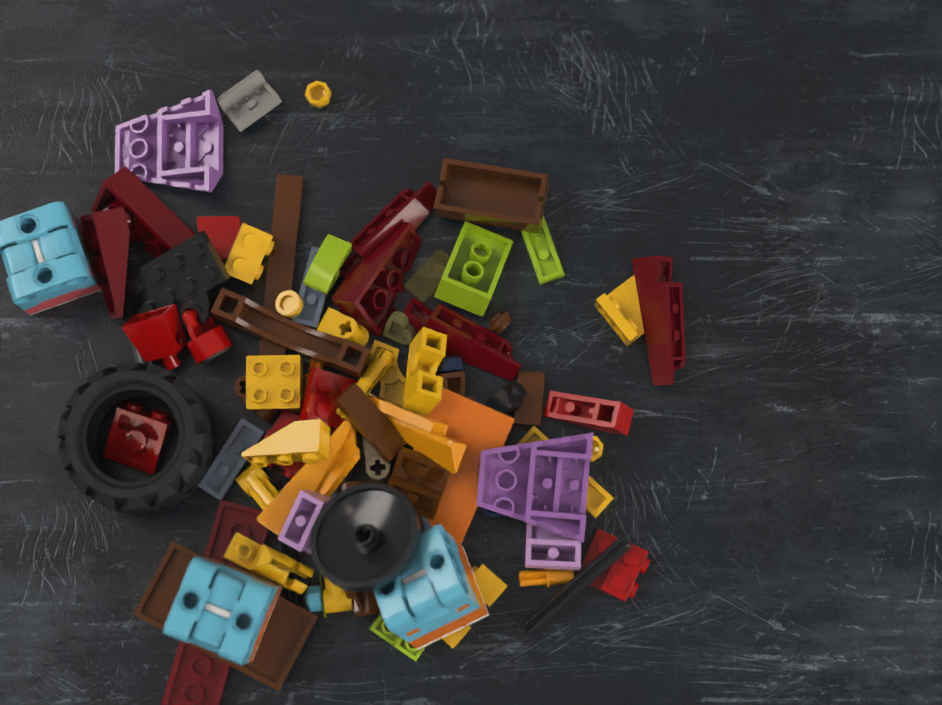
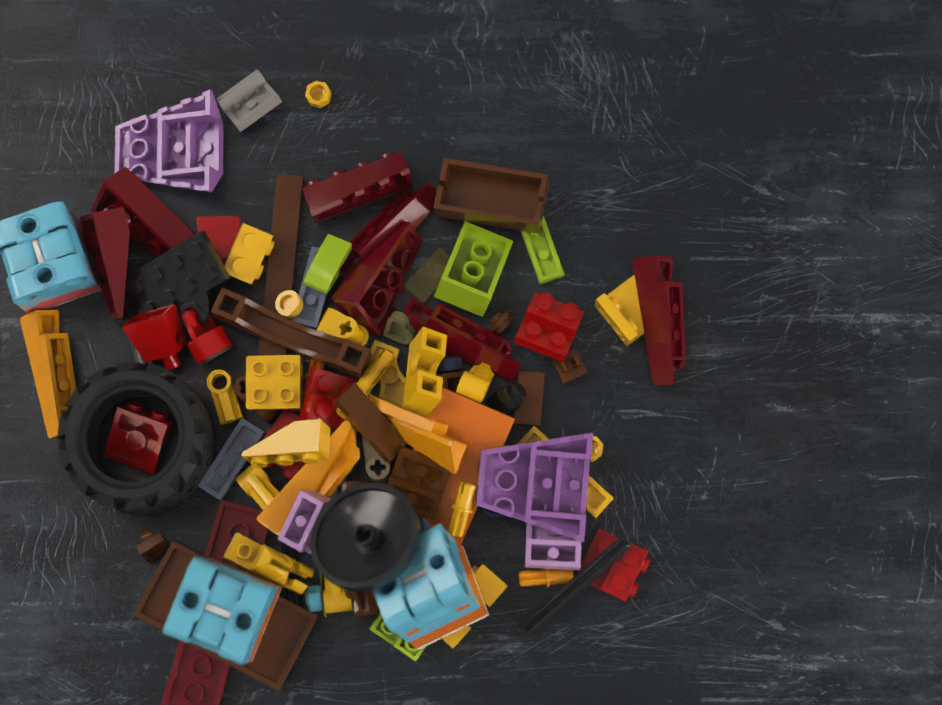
red slope [543,391,634,436] -> none
none -> light orange wedge [20,310,76,438]
none -> reddish brown tile [136,527,170,564]
none -> yellow piece [207,370,244,425]
none -> dark red wedge [302,152,413,223]
none -> yellow axle [448,481,478,537]
none -> yellow piece [456,362,494,404]
none -> red plate [514,292,584,363]
none -> reddish brown tile [552,348,588,385]

